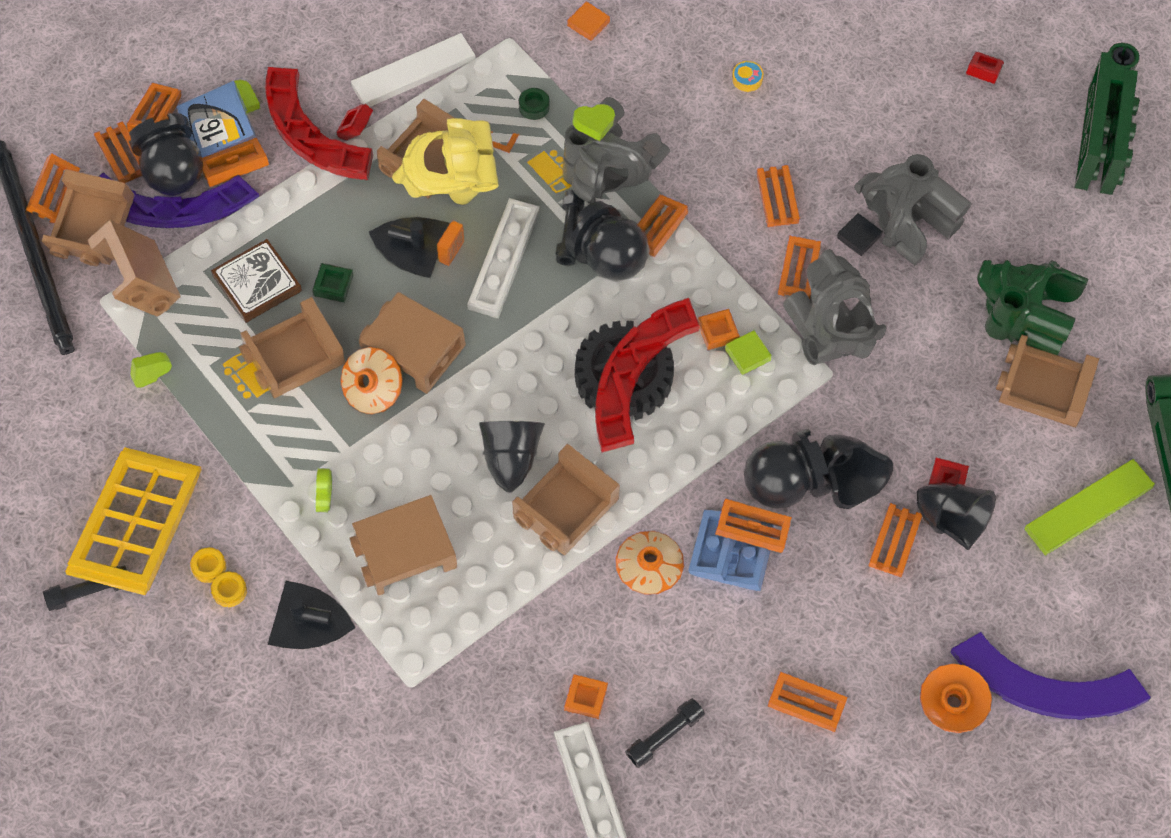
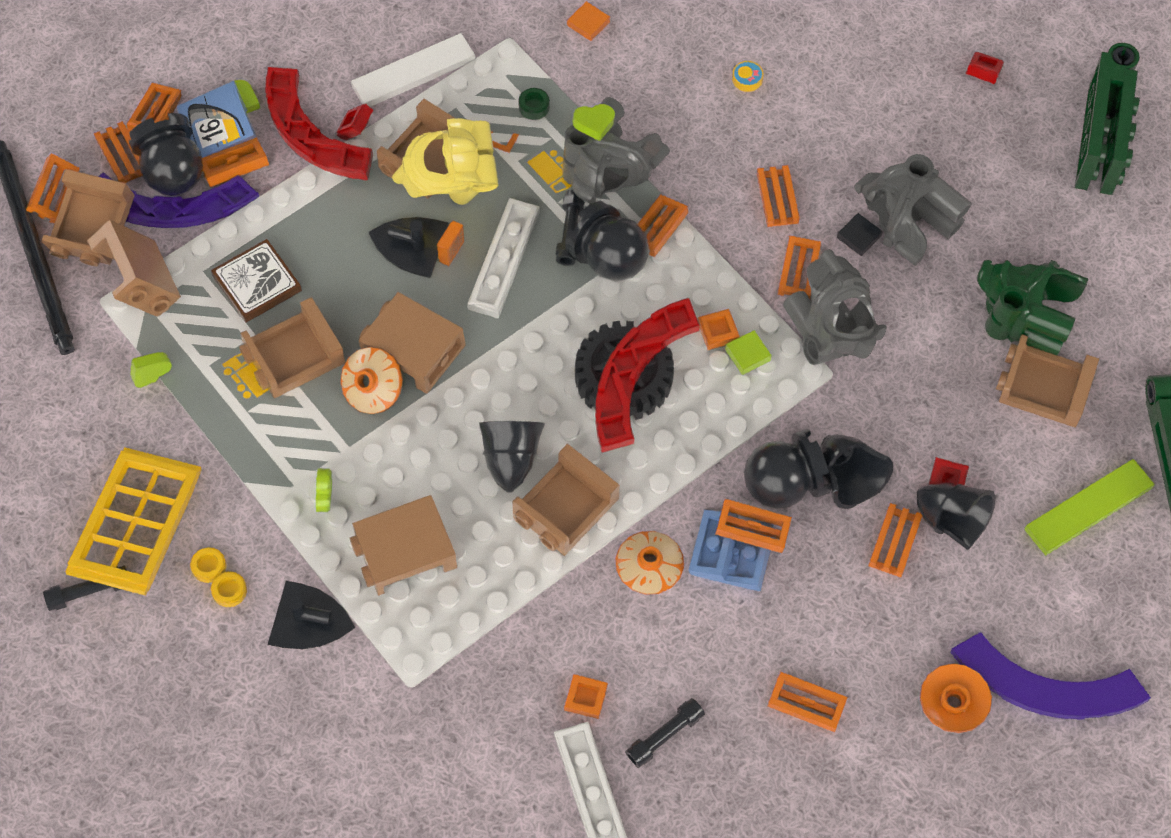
dark green tile [312,263,353,303] -> none

